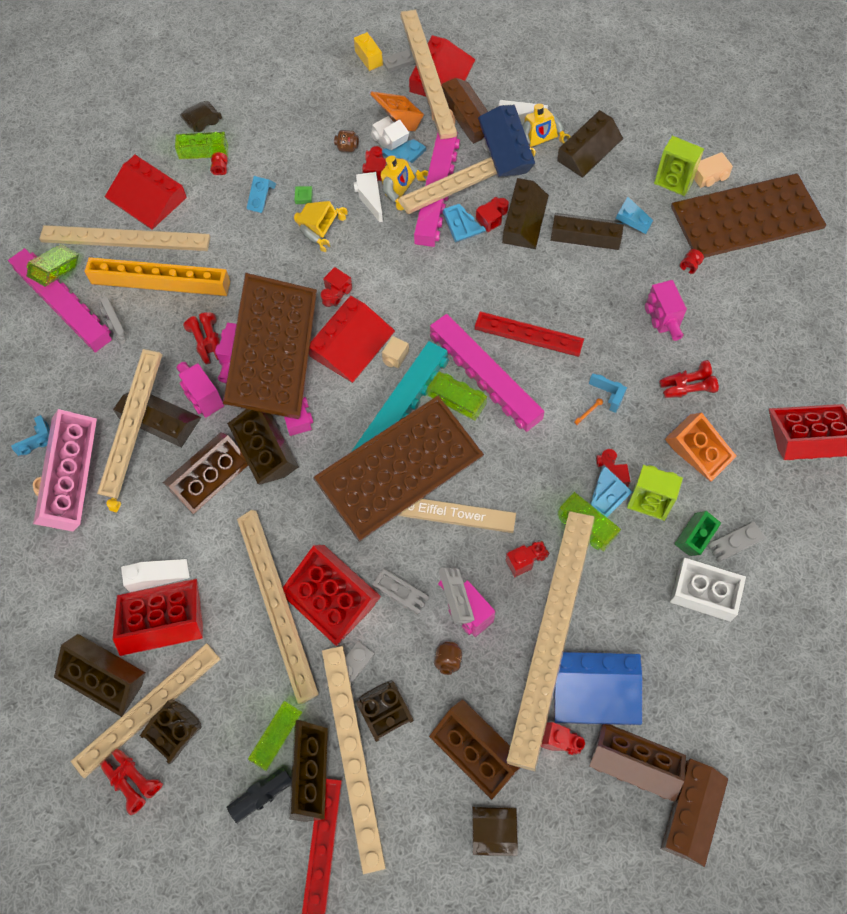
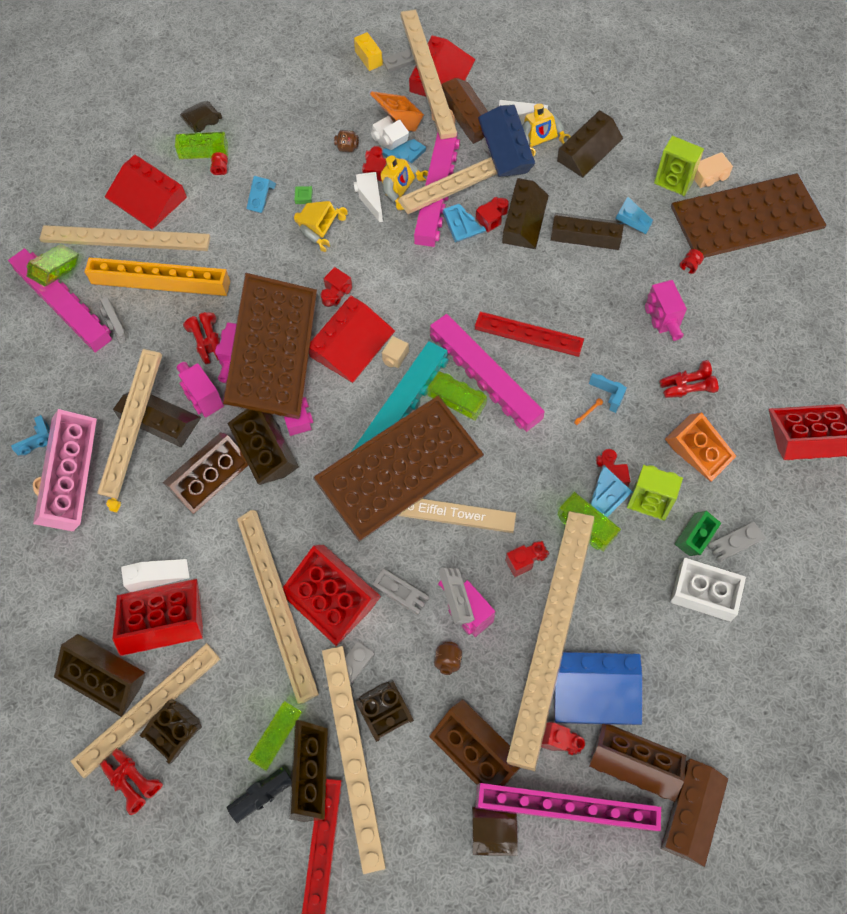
none -> dark pink brick [475,783,661,831]

